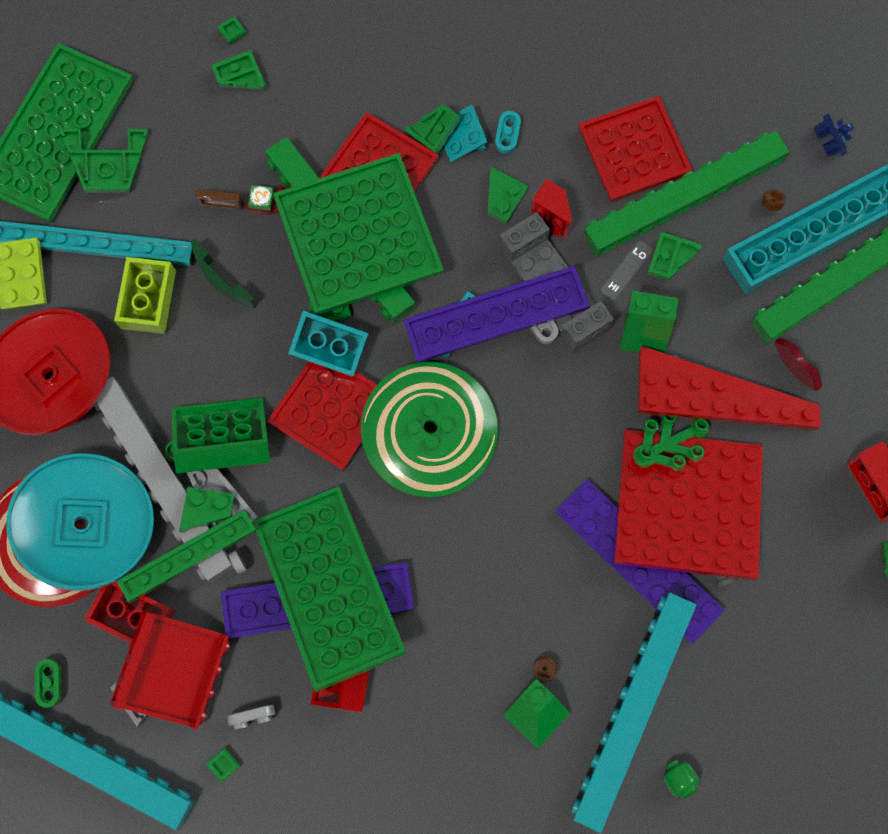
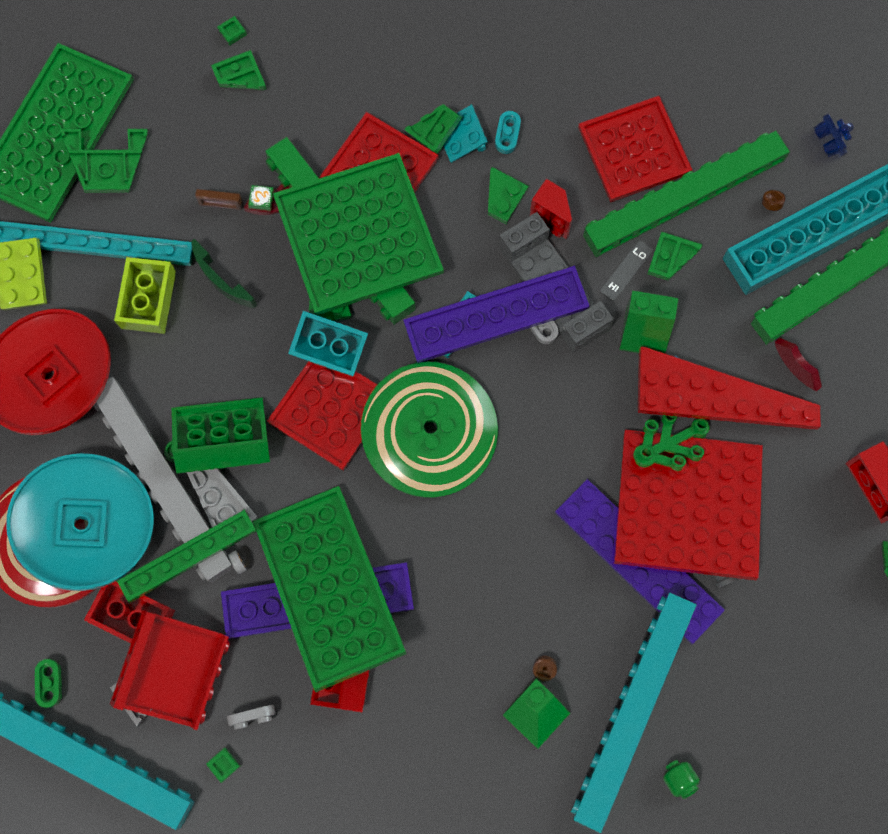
green wing [179,487,234,533] -> none

